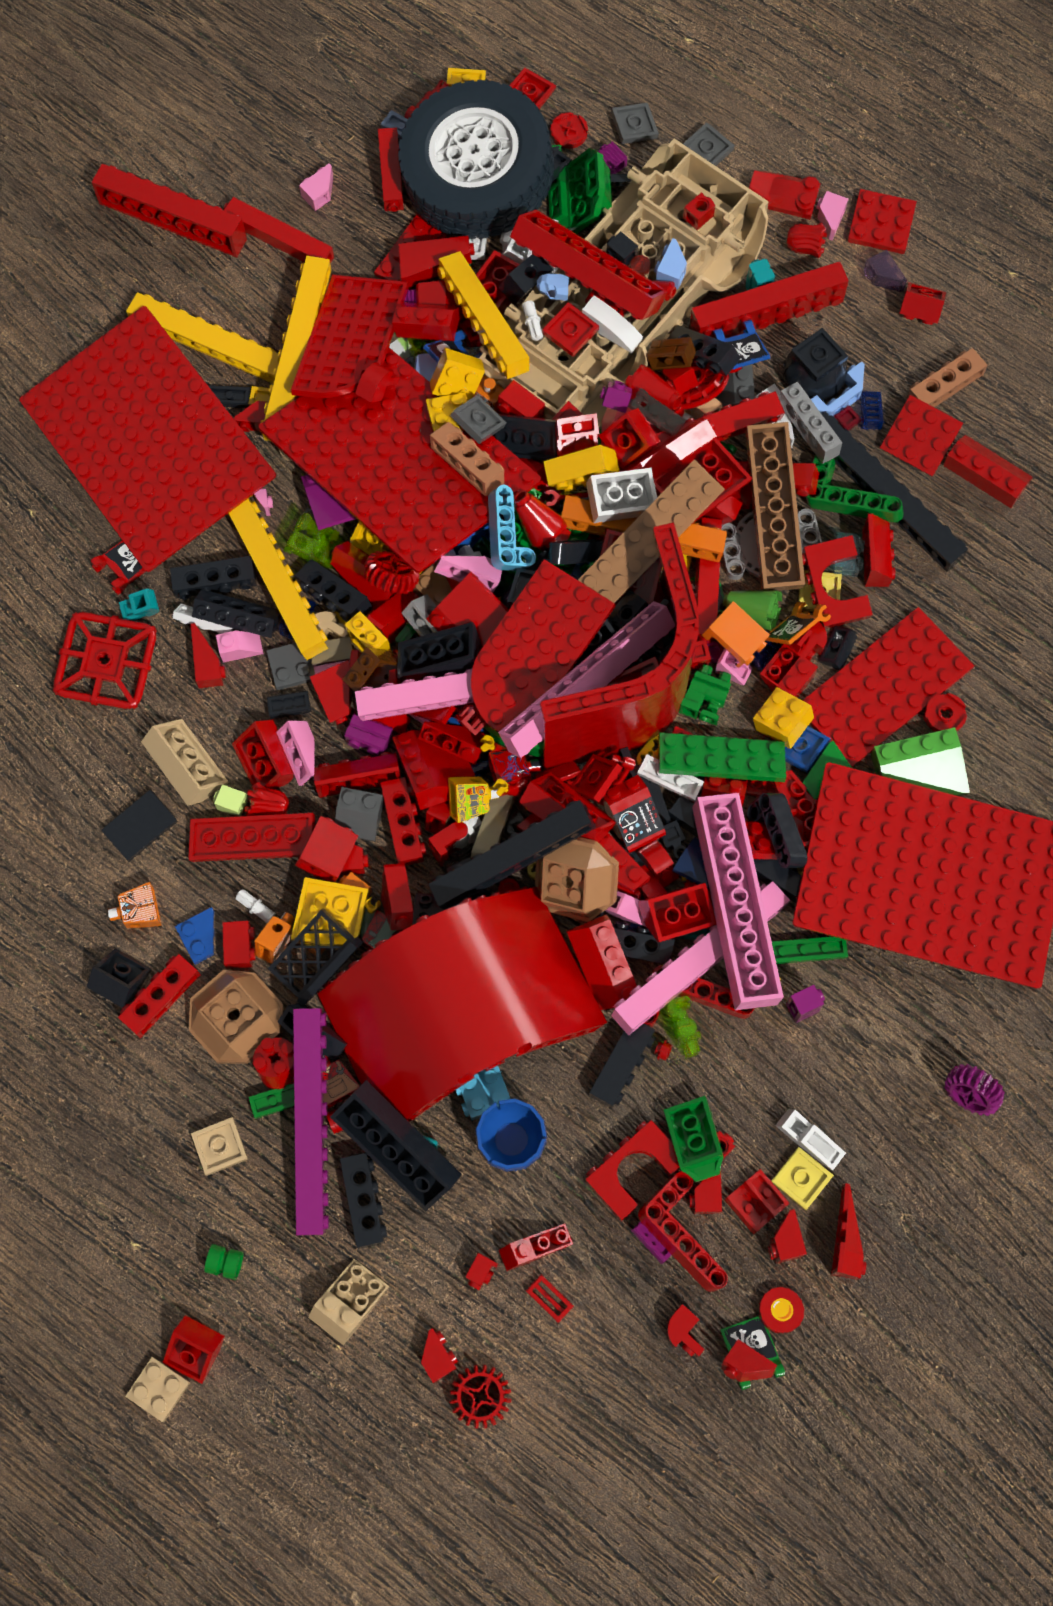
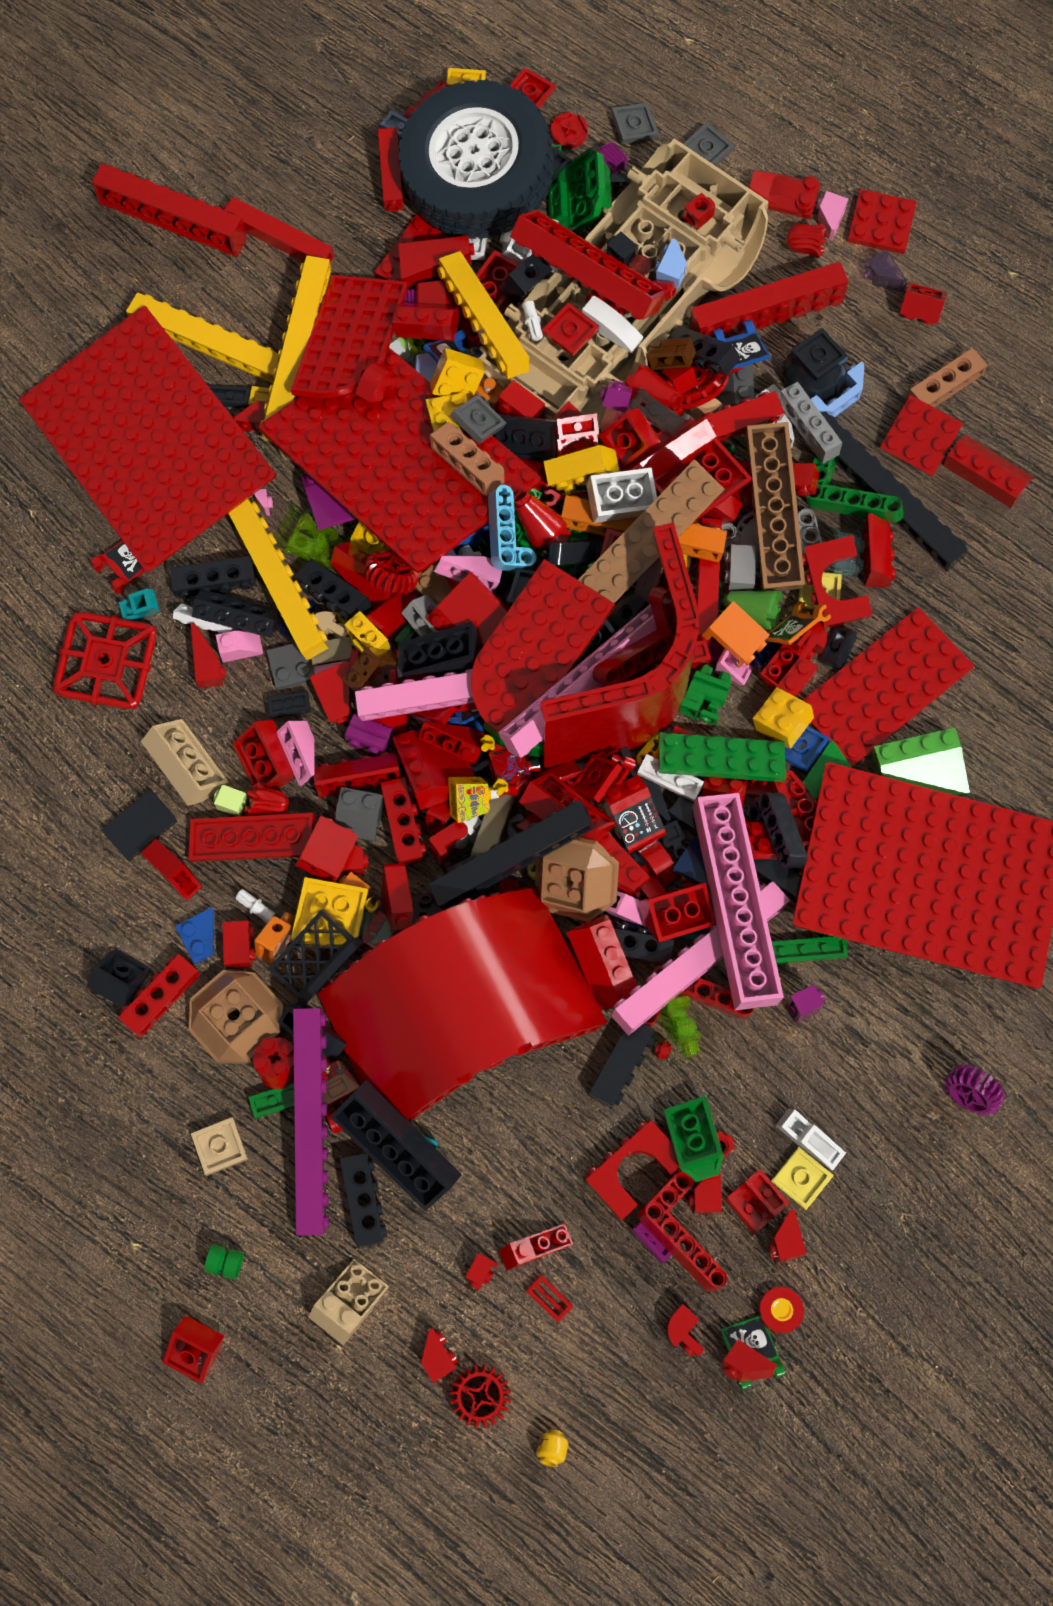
orange torso [108,882,162,929] -> none
tan plate [125,1357,190,1422] -> none
bright pink slope [299,164,333,211] -> none
red brick [454,703,487,736] -> none
medium azure plate [456,1066,510,1121] -> none
blue plate [475,1099,548,1172] -> none
light blue rock [537,274,569,301] -> none
teal brick [745,258,775,290] -> none
red wedge [831,1183,866,1280] -> none
dark red tile [834,405,862,431] -> none
clear blue slope [861,391,883,429] -> none
red plate [923,693,967,732] -> none
none -> red slope [140,839,202,901]
none -> yellow head [536,1429,569,1467]
none -> red beam [593,586,676,686]
none -> light grey brick [725,544,756,591]

